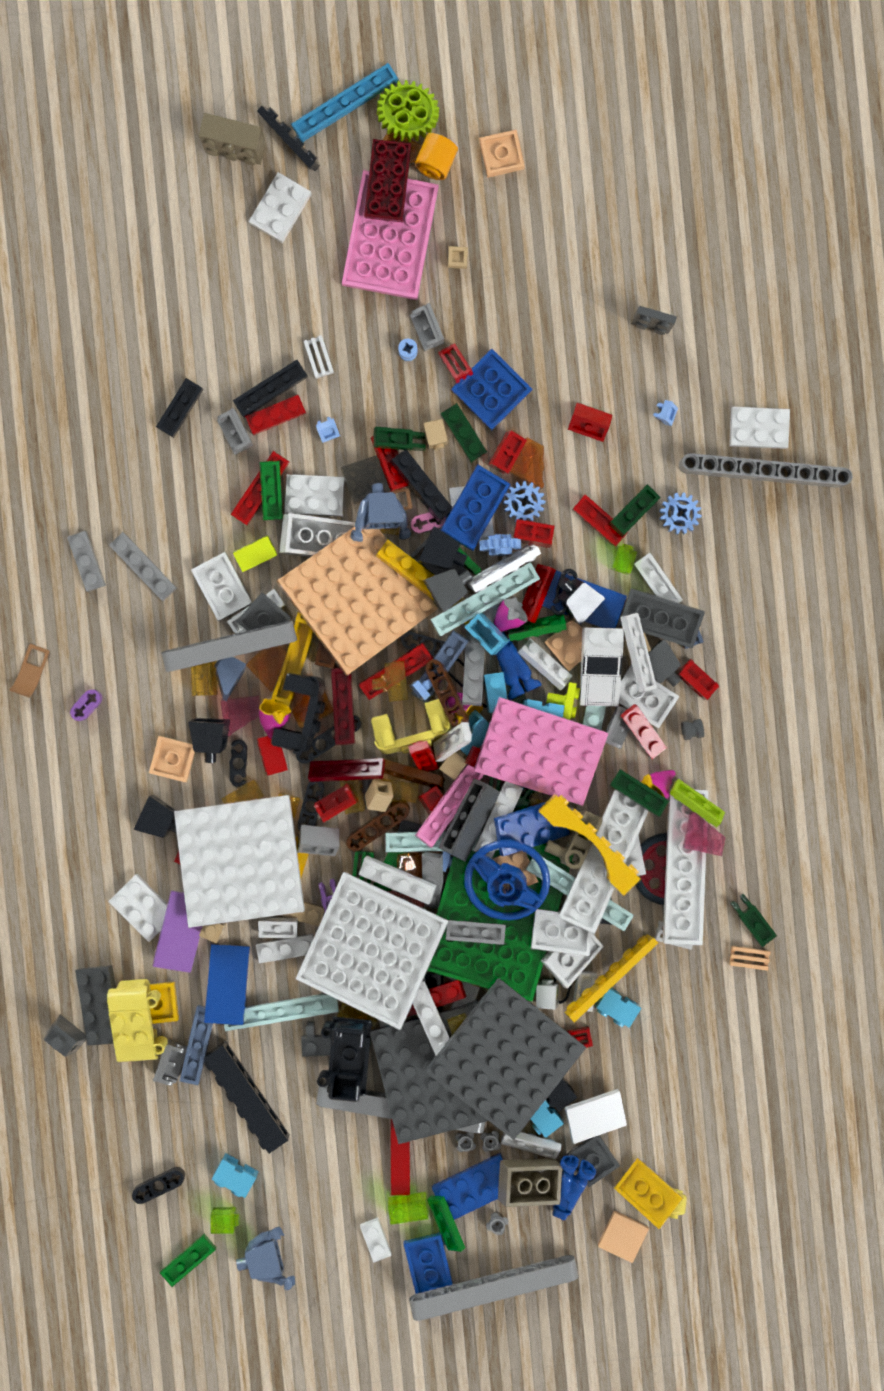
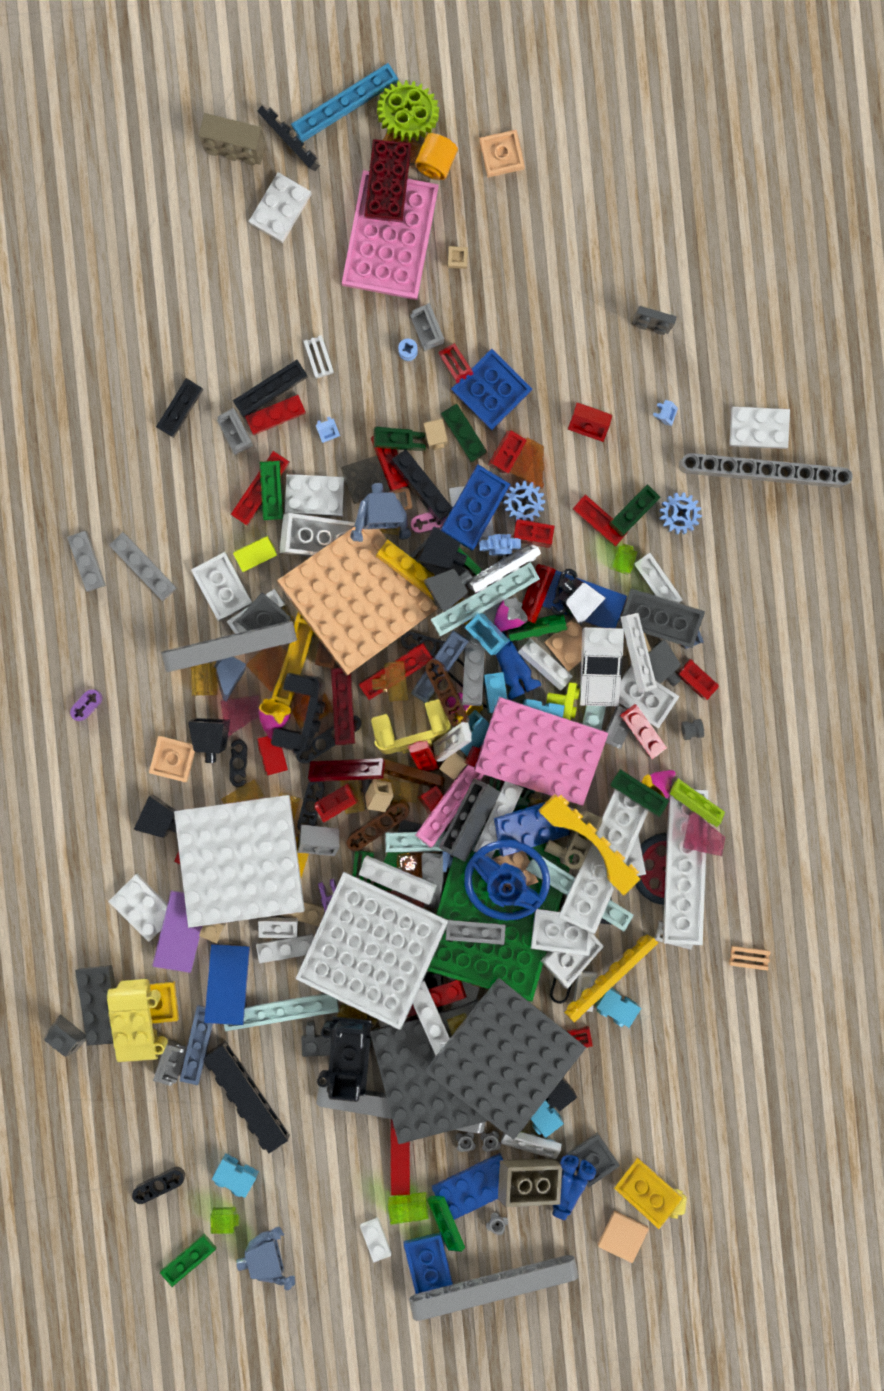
medium nougat piece [9,644,49,698] -> none
light blue tile [409,679,433,701] -> none
white brick [536,979,559,1010] -> none
white tile [565,1089,627,1144] -> none
dark green hinge [730,894,777,947] -> none

